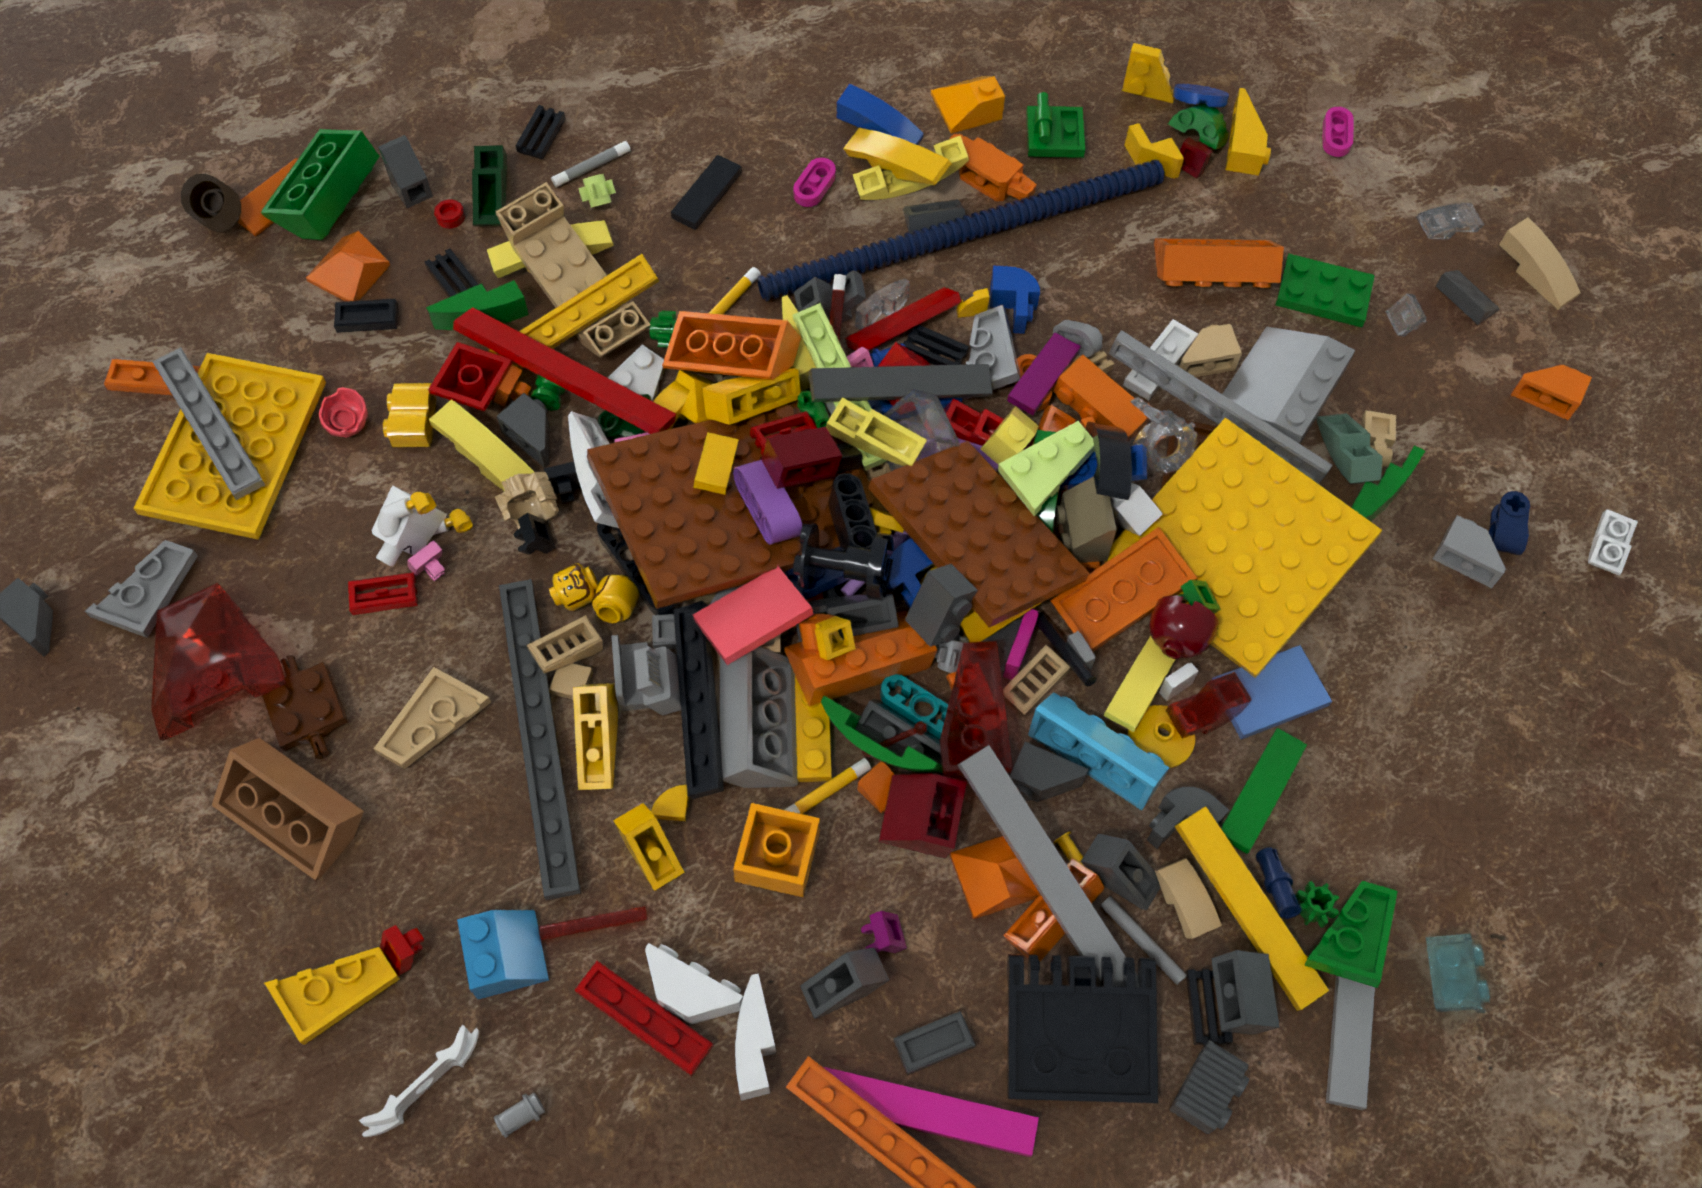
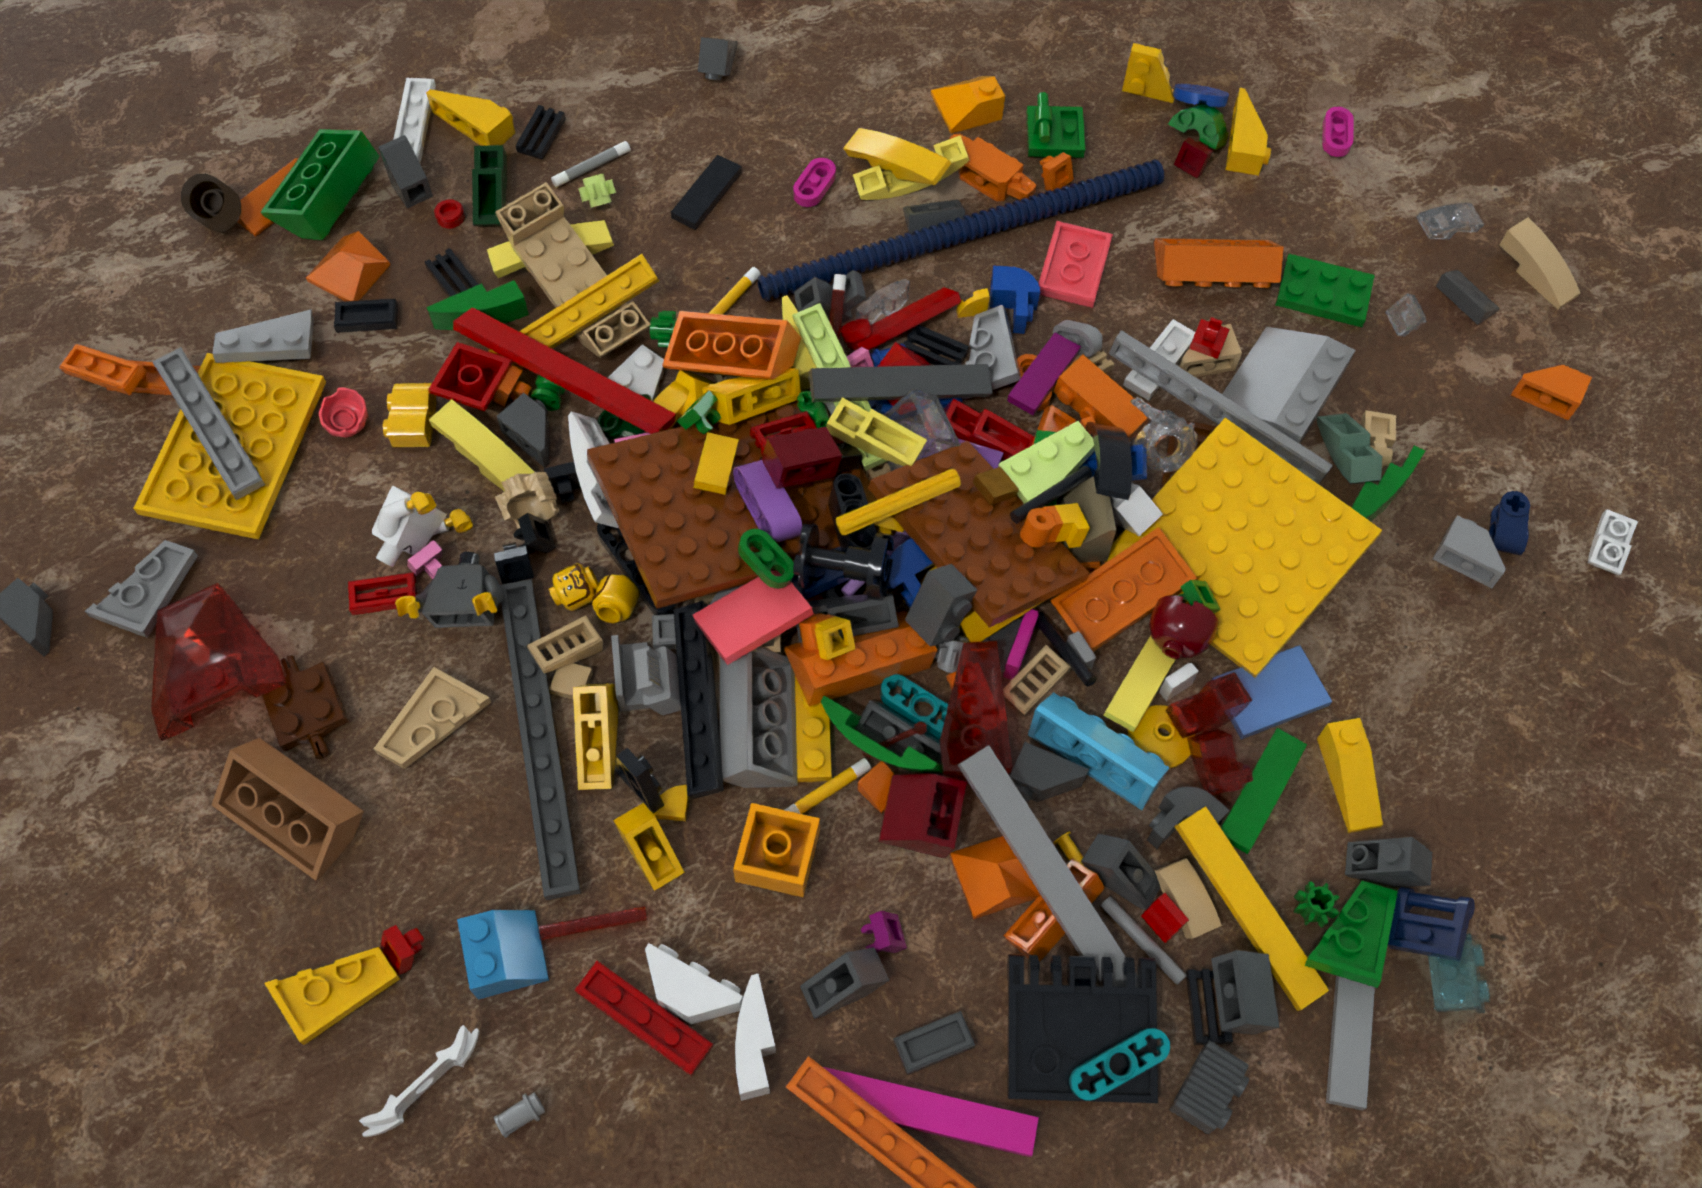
blue slope [836,84,923,145] -> none
light yellow slope [980,406,1039,464] -> none
yellow slope [1124,123,1184,179] -> none
dark blue pin [1255,847,1302,919] -> none
none -> orange tile [59,344,147,395]
none -> light grey wing [213,309,314,363]
none -> white tile [393,78,436,164]
none -> dark grey torso [395,551,505,628]
none -> yellow slope [426,89,516,146]
none -> black tile [494,542,534,584]
none -> black wing [615,748,664,814]
none -> green tile [677,390,721,435]
none -> dark grey slope [698,37,738,80]
none -> green plate [738,529,794,589]
none -> yellow axle [836,469,961,535]
none -> red tile [840,319,872,343]
none -> pearl gold tile [972,467,1019,505]
none -> black bar [1010,466,1092,524]
none -> leg [1020,503,1090,548]
none -> coral tile [1038,221,1113,308]
none -> orange tile [1039,152,1074,191]
none -> teal beam [1069,1028,1170,1101]
none -> red tile [1141,893,1189,943]
none -> clear red brick [1187,729,1253,795]
none -> red tile [1189,317,1230,359]
none -> yellow slope [1317,718,1383,833]
none -> dark grey slope [1345,837,1433,888]
none -> dark blue plate [1388,887,1475,961]

